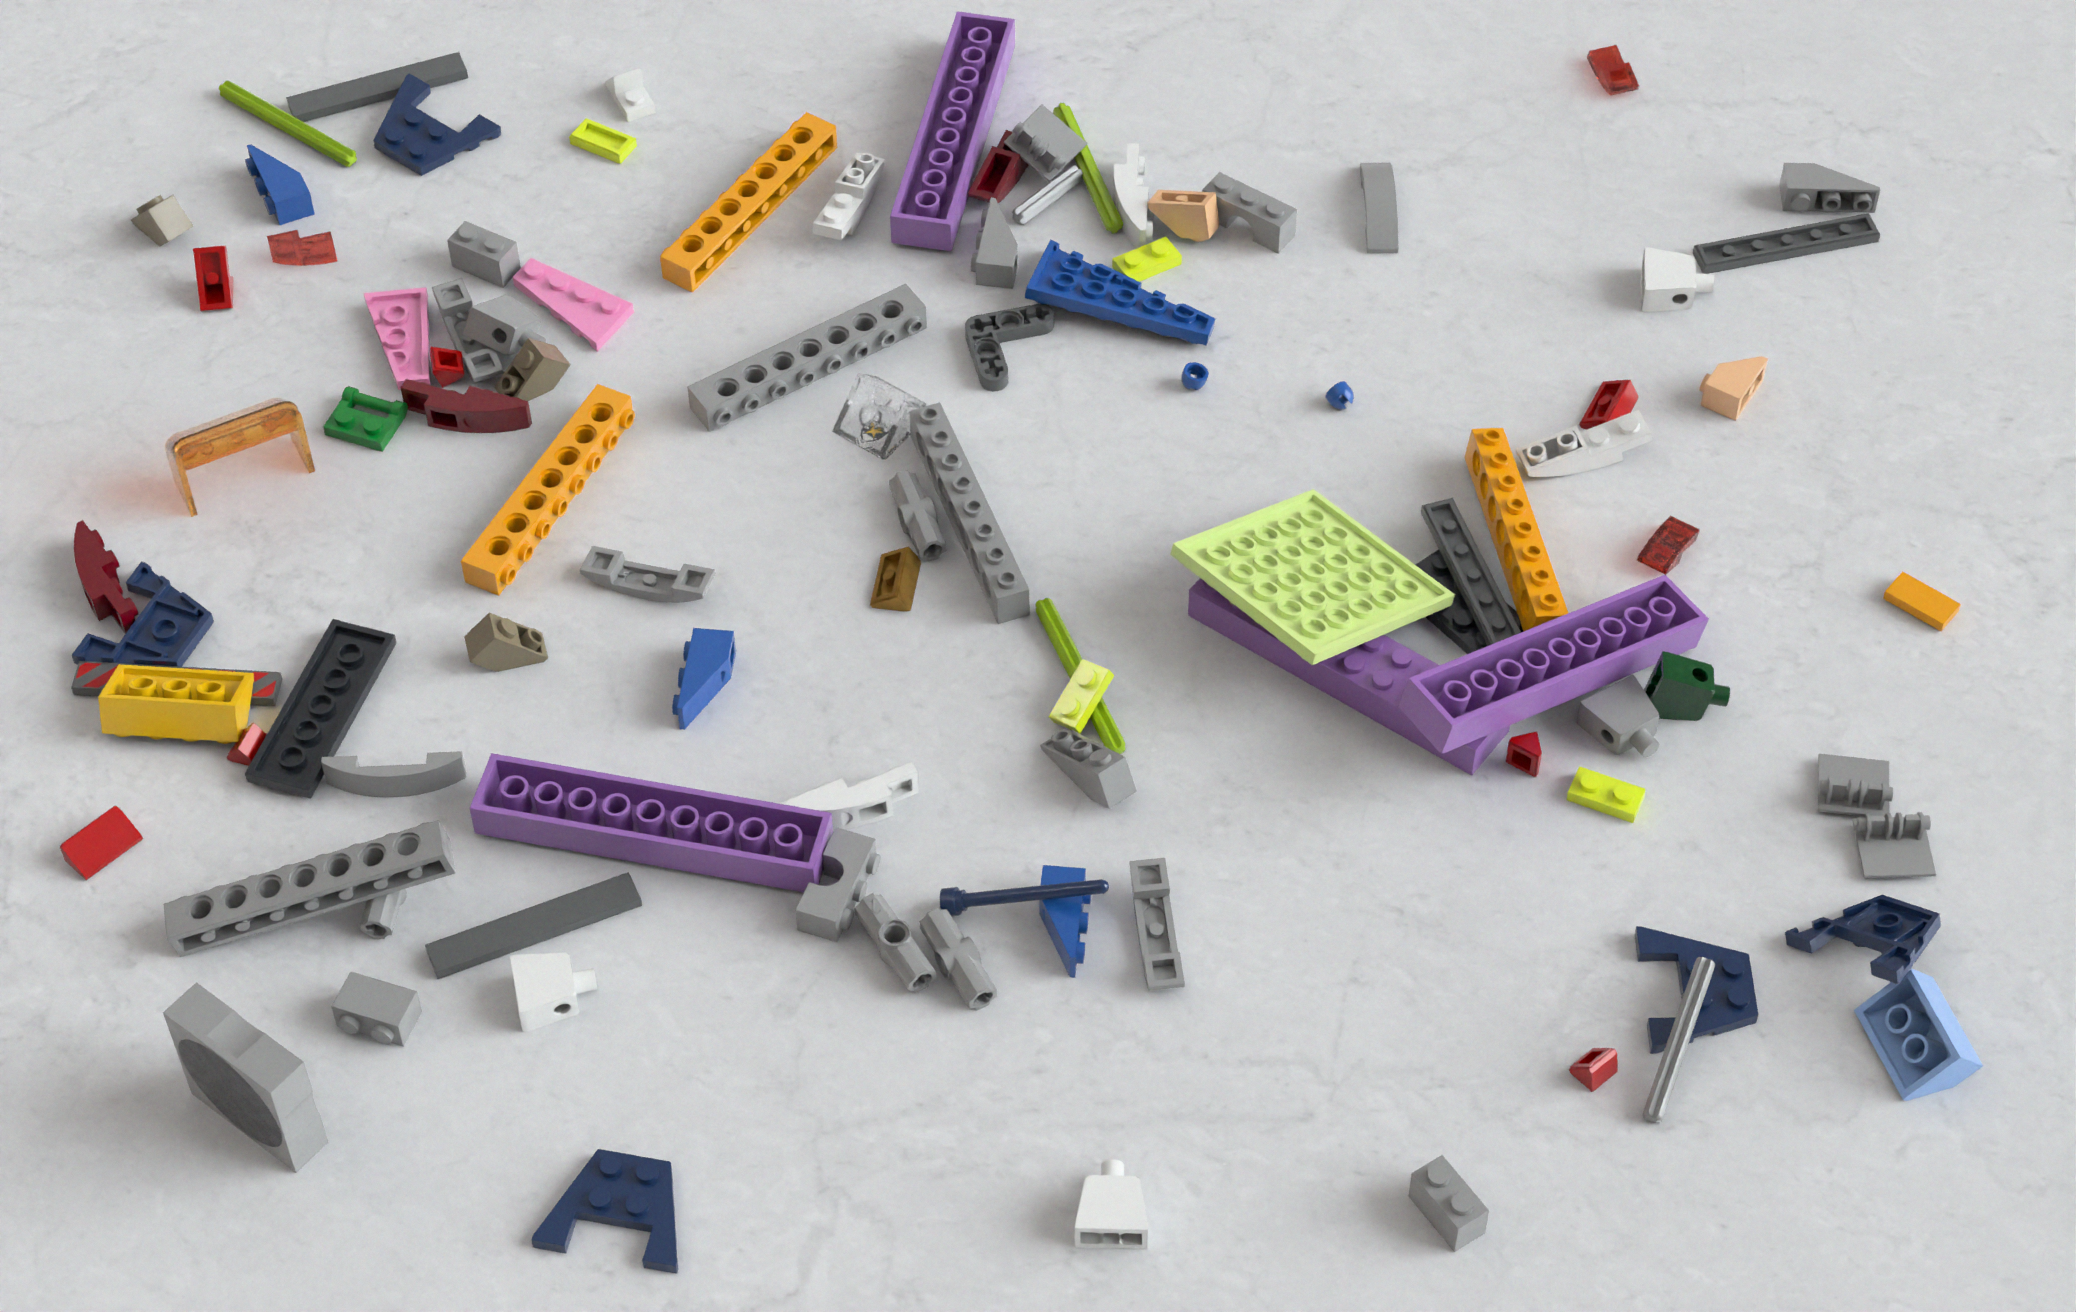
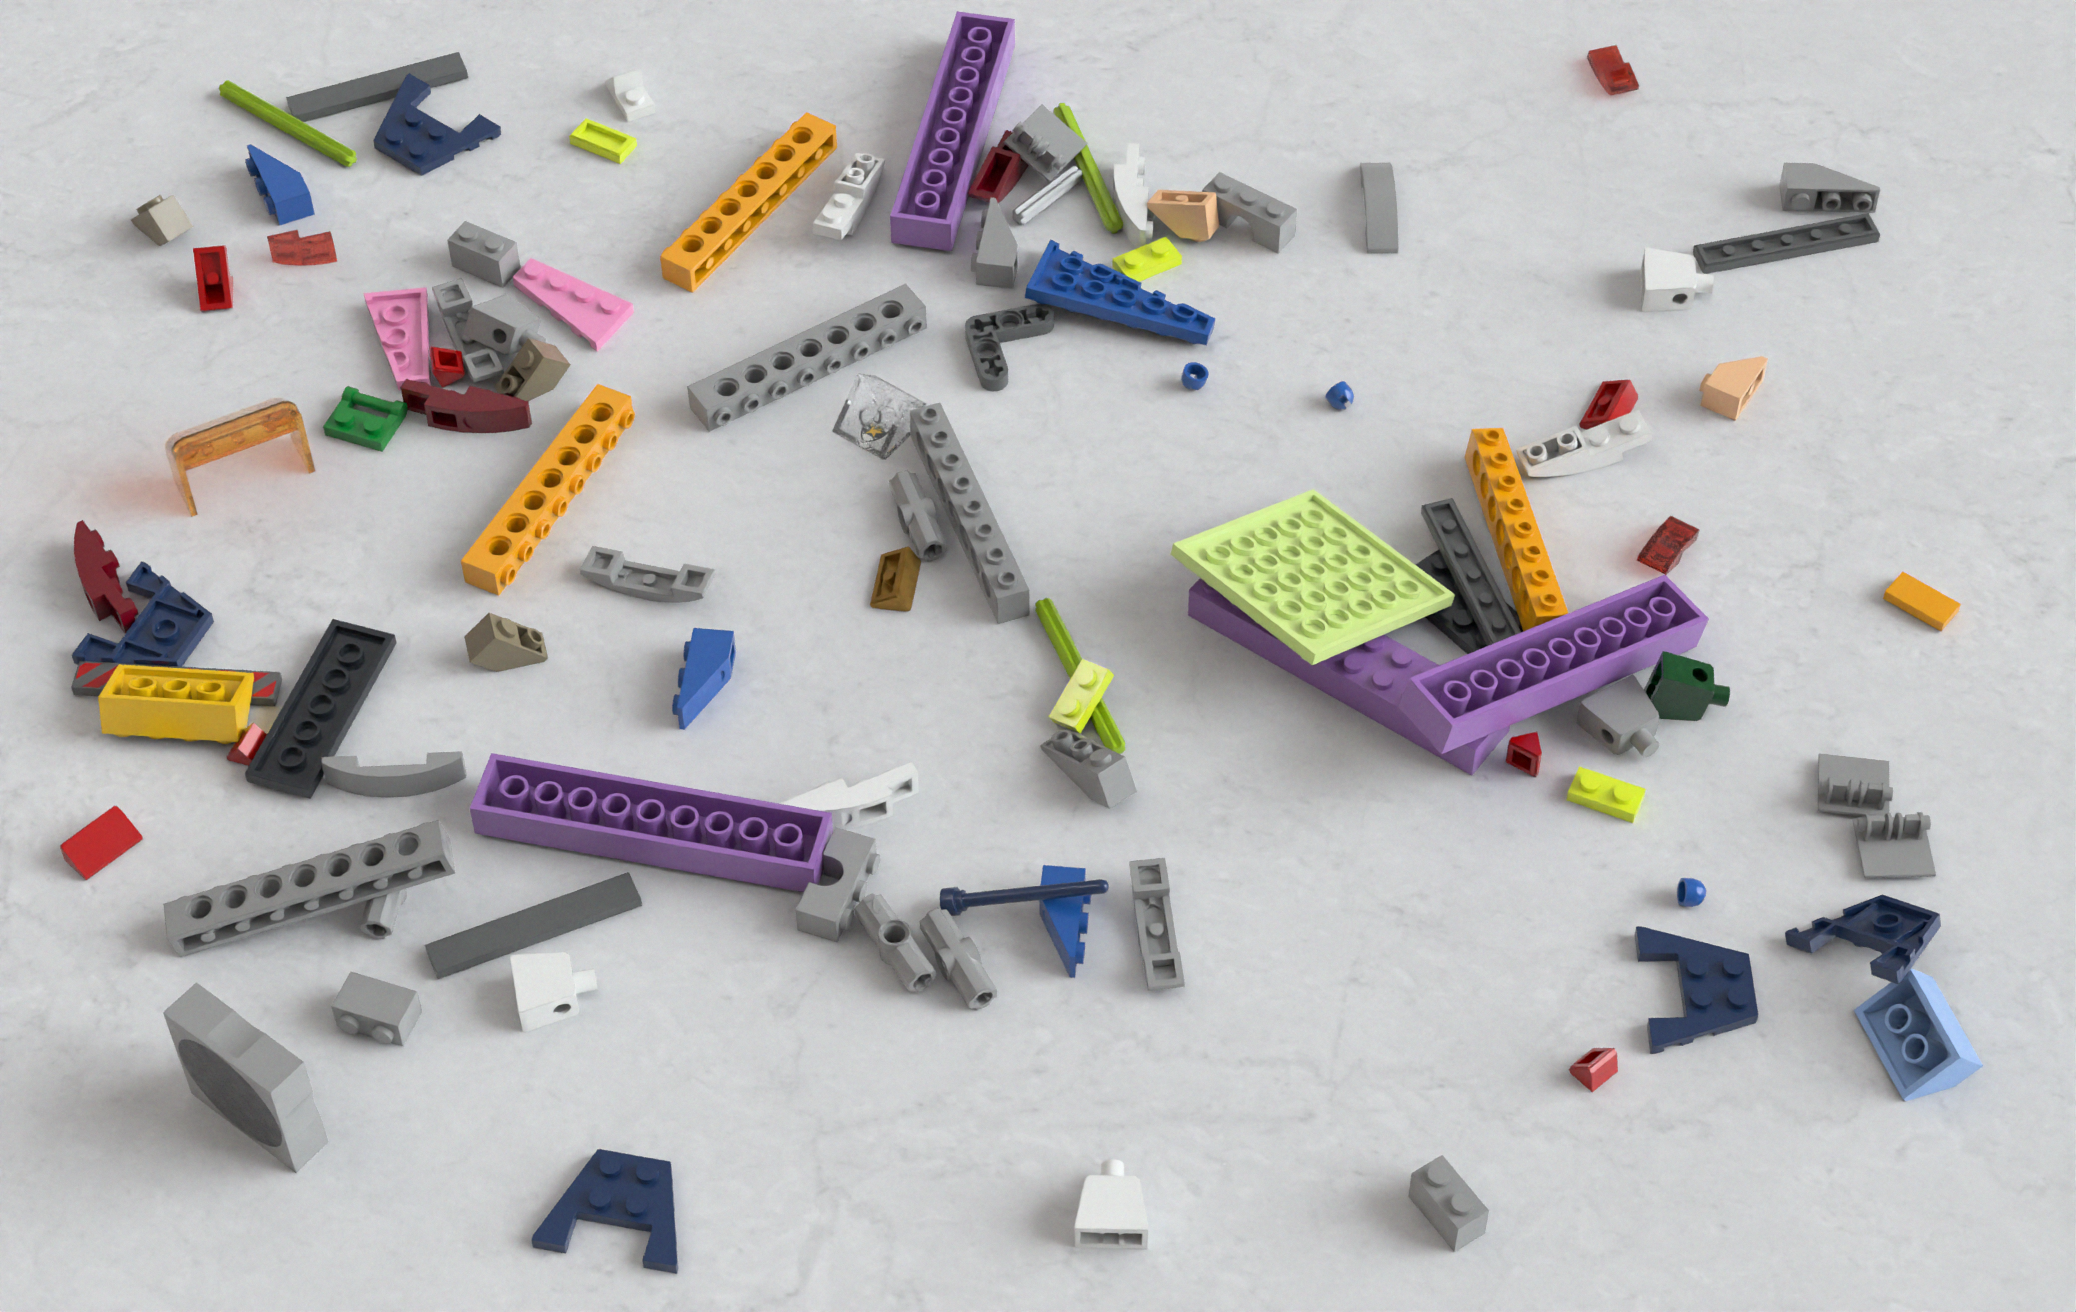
light grey axle [1643,957,1715,1123] -> none
none -> blue hinge [1677,878,1706,907]

